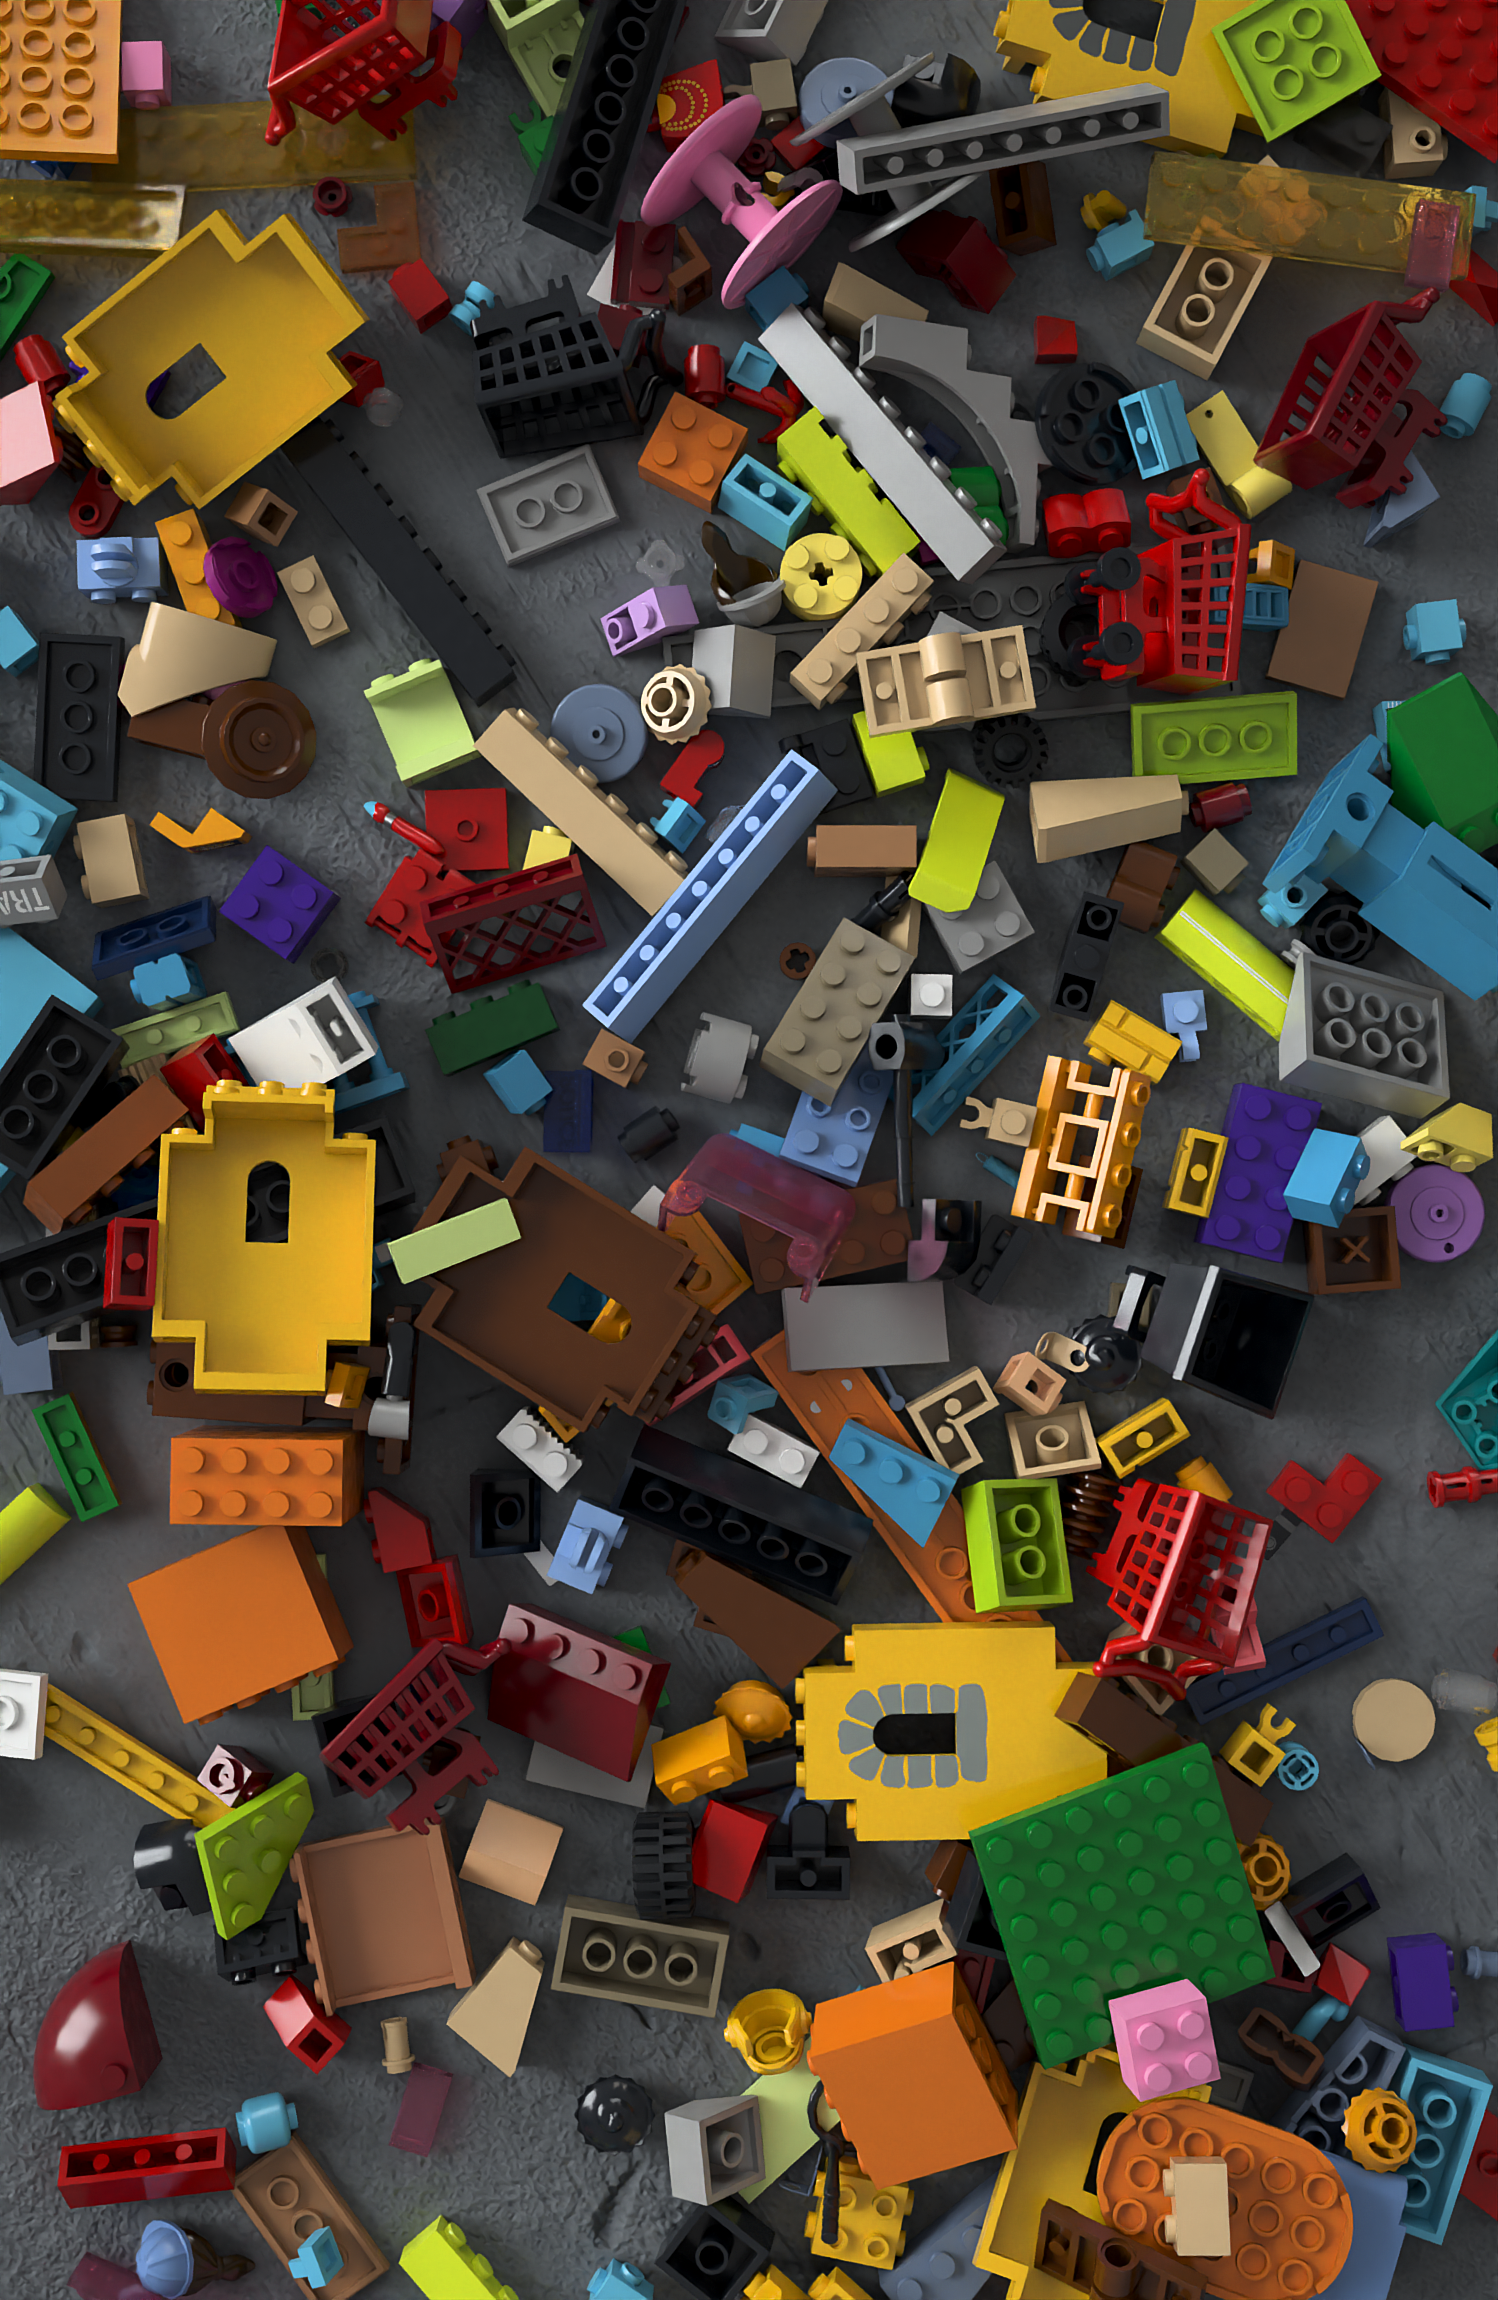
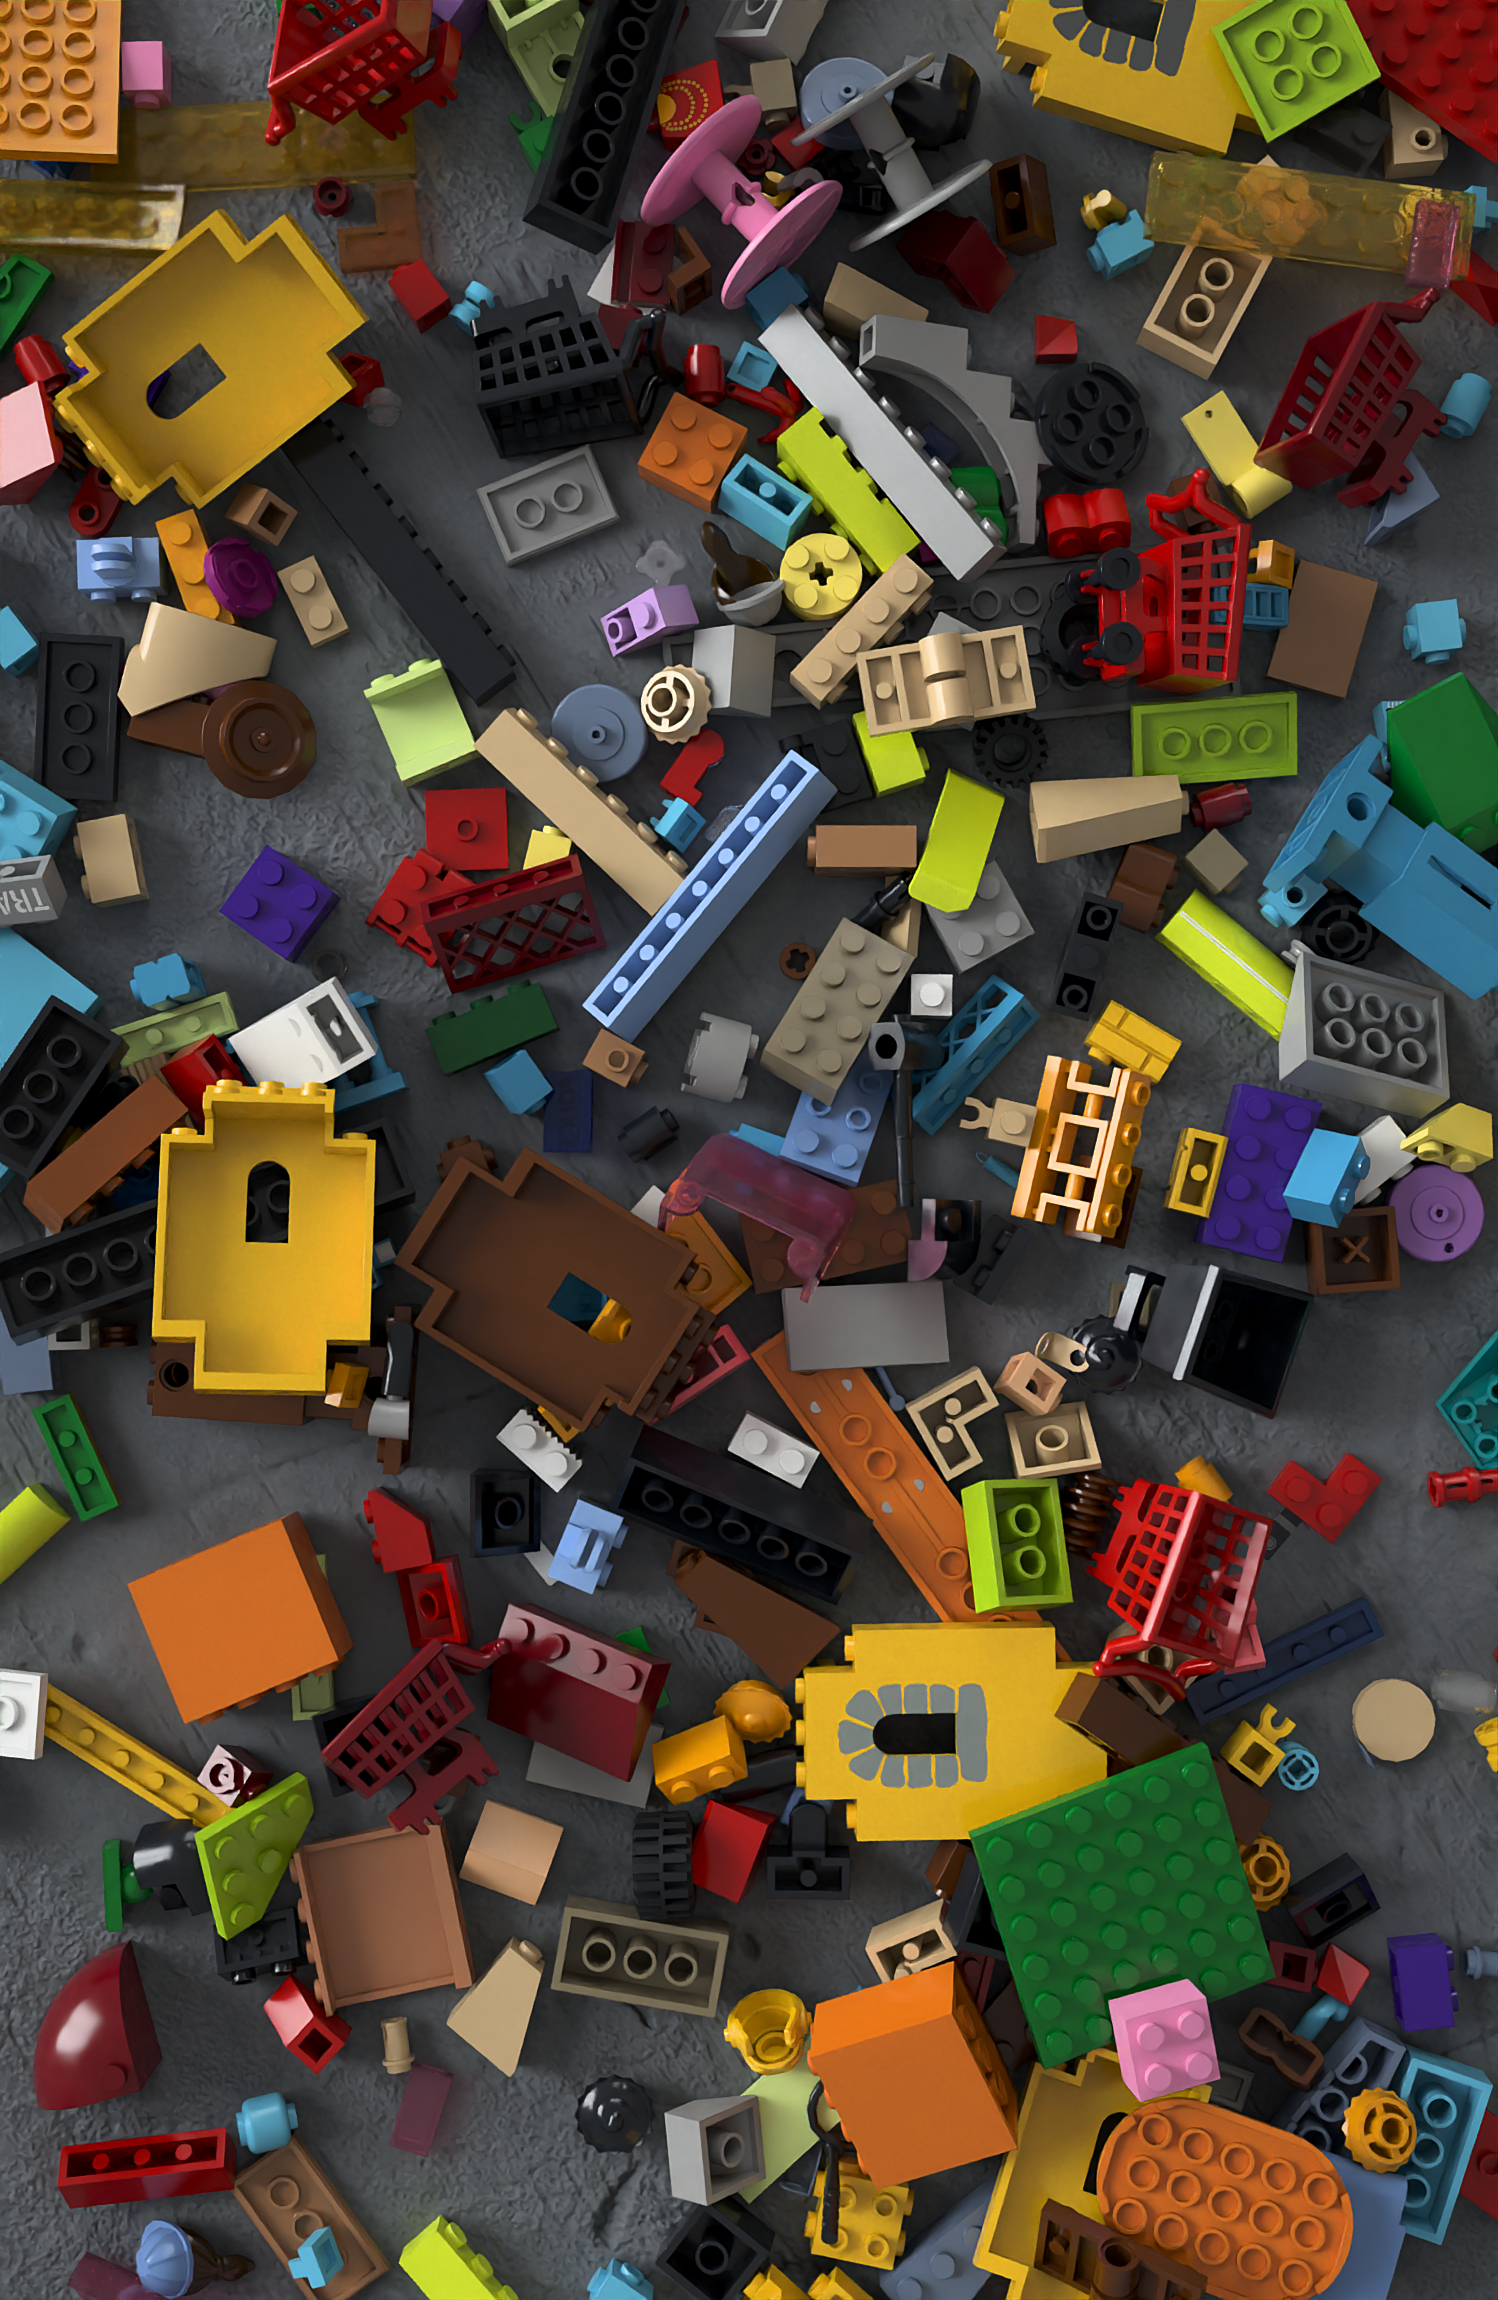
dark blue tile [92,896,216,981] -> none
red brick [103,1217,159,1311] -> none
light orange slope [150,808,252,854] -> none
orange brick [170,1425,365,1526] -> none
red piece [364,801,444,855] -> none
yellowish green tile [387,1198,521,1284] -> none
medium azure bracket [707,1373,779,1434] -> none
dark azure wing [829,1418,960,1548] -> none
light grey brick [836,83,1170,195] -> none
yellow brick [1095,1397,1191,1479] -> none
medium azure brick [1118,380,1200,480] -> none
light blue plate [1160,990,1207,1063] -> none
tan brick [1163,2156,1231,2256] -> none
white sticker [1265,1901,1320,1977] -> none
none -> green tile [102,1839,154,1932]

